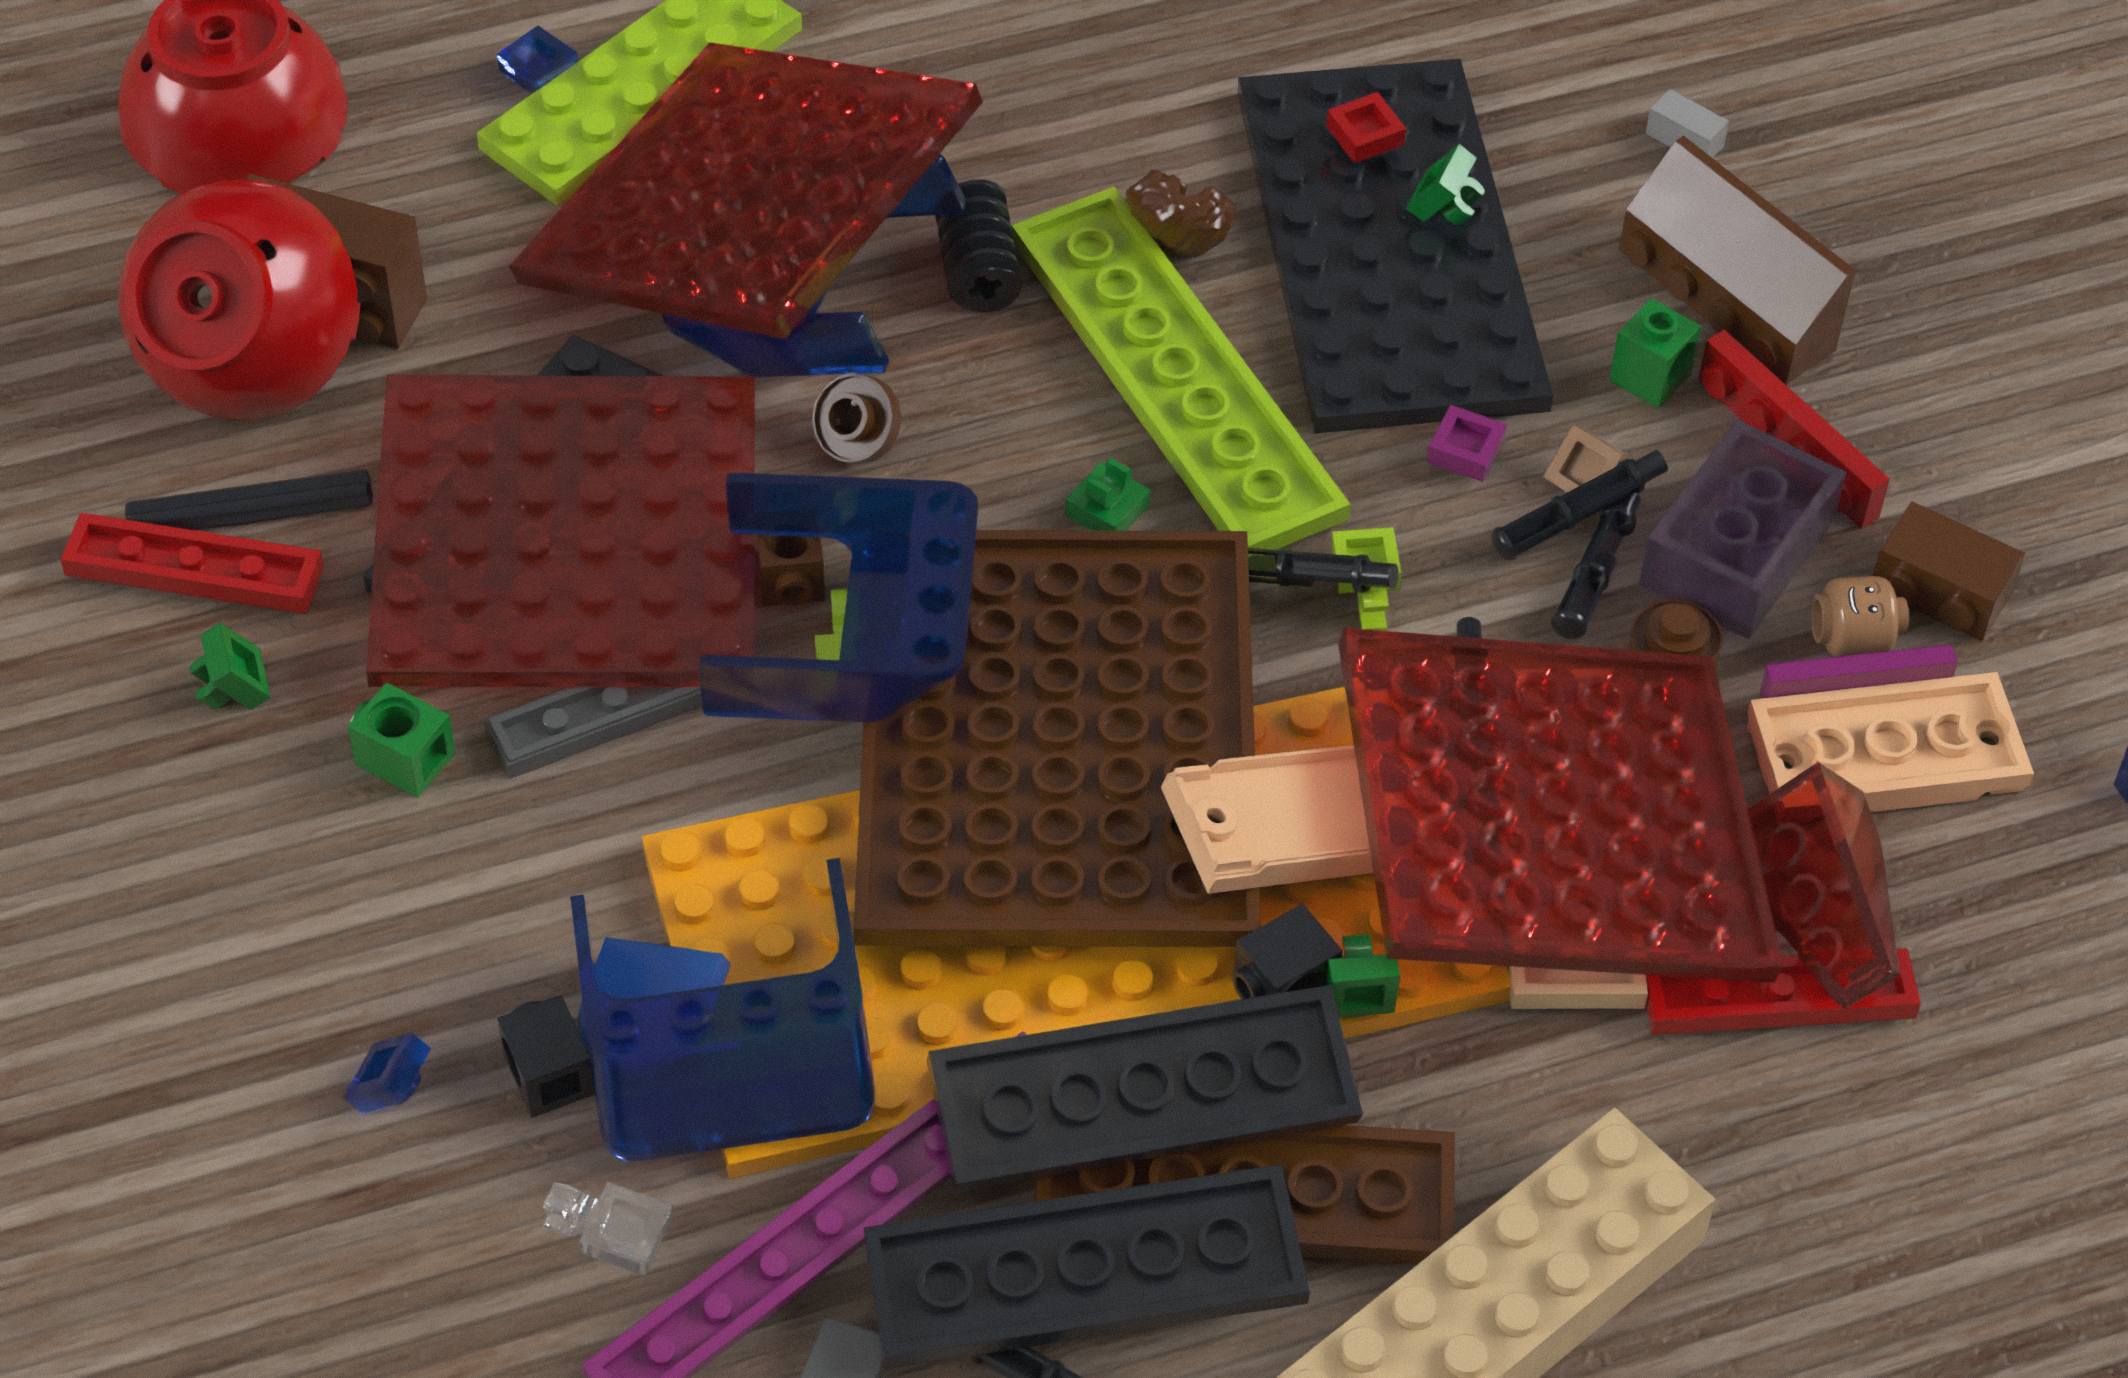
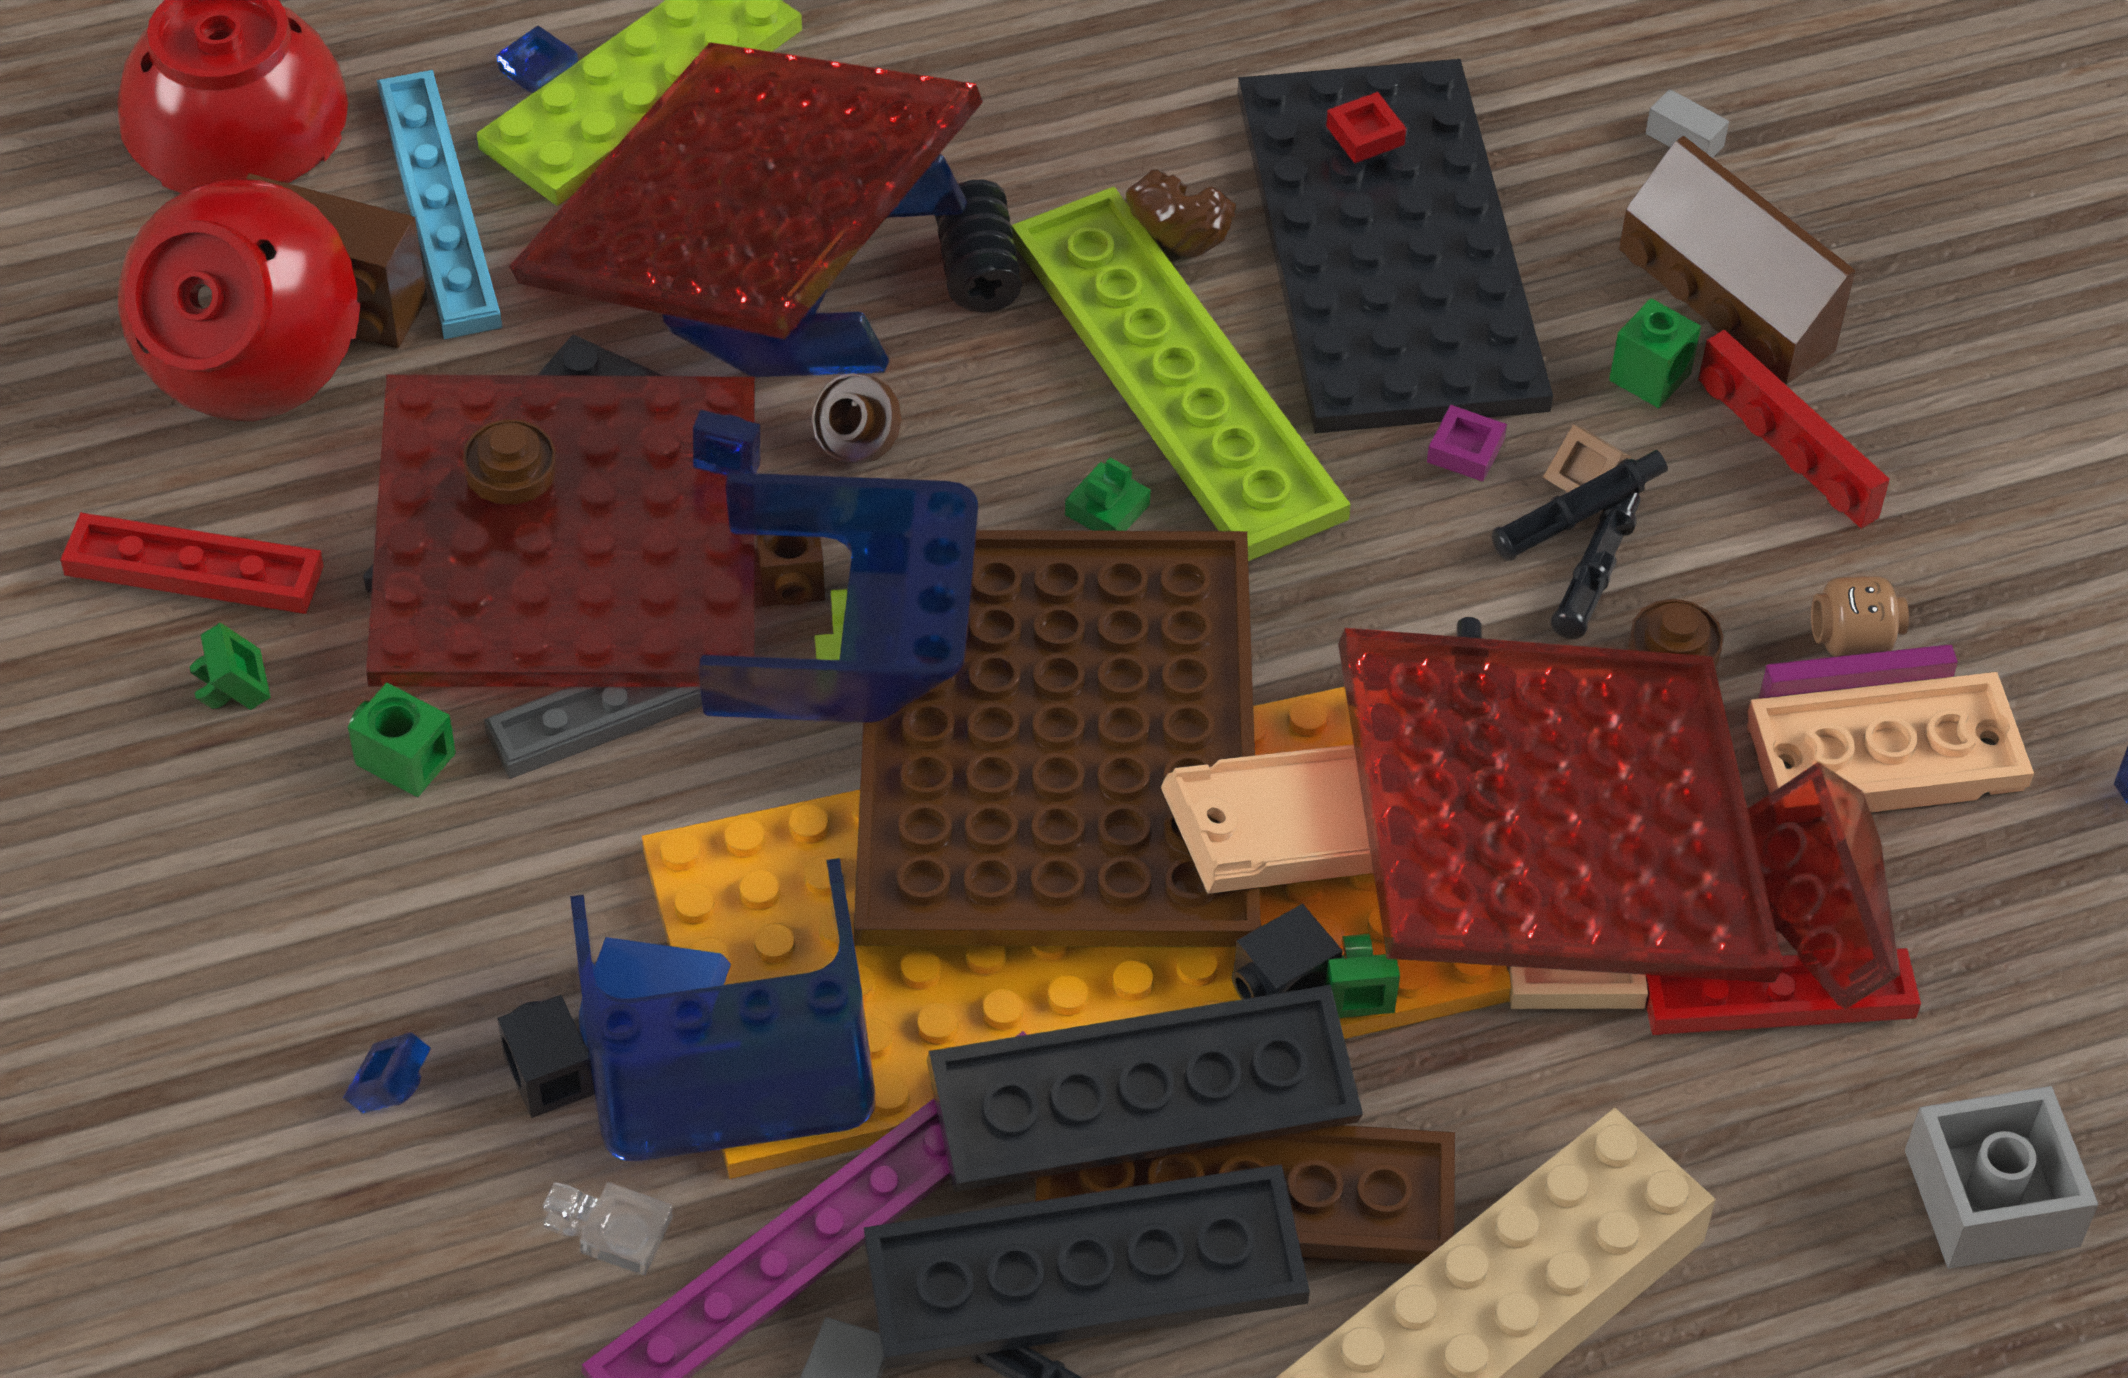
black axle [125,469,373,530] -> none
black piece [1248,548,1398,593] -> none
lime plate [1331,527,1402,634] -> none
green tile [1406,144,1485,226] -> none
clear purple brick [1639,420,1847,640] -> none
reddish brown brick [1873,501,2025,641] -> none
none -> medium azure tile [376,70,502,339]
none -> reddish brown plate [463,419,557,505]
none -> clear blue plate [693,409,760,482]
none -> light grey brick [1905,1086,2099,1269]

